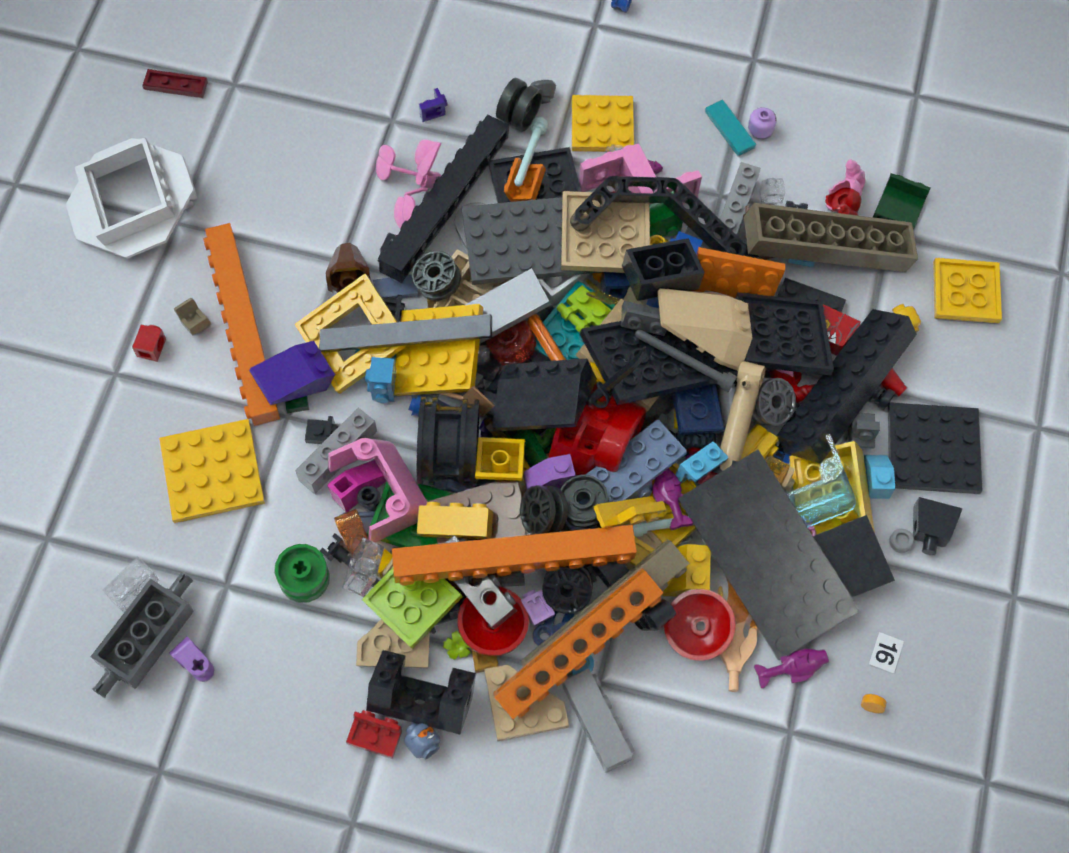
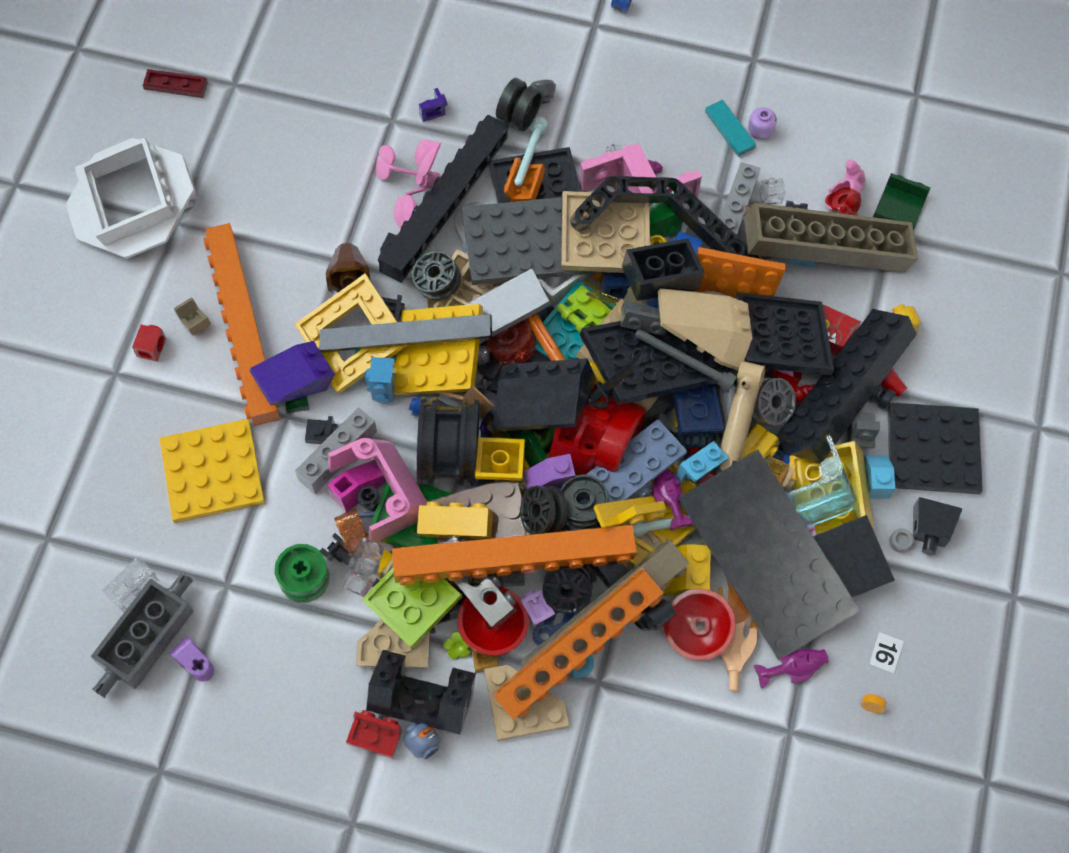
sand blue tile [373,274,419,299] -> none
sand blue tile [434,478,466,493] -> none
light grey brick [562,669,634,773] -> none
yellow plate [572,95,634,152] -> none
black plate [778,277,846,312] -> none
yellow plate [933,258,1002,323] -> none

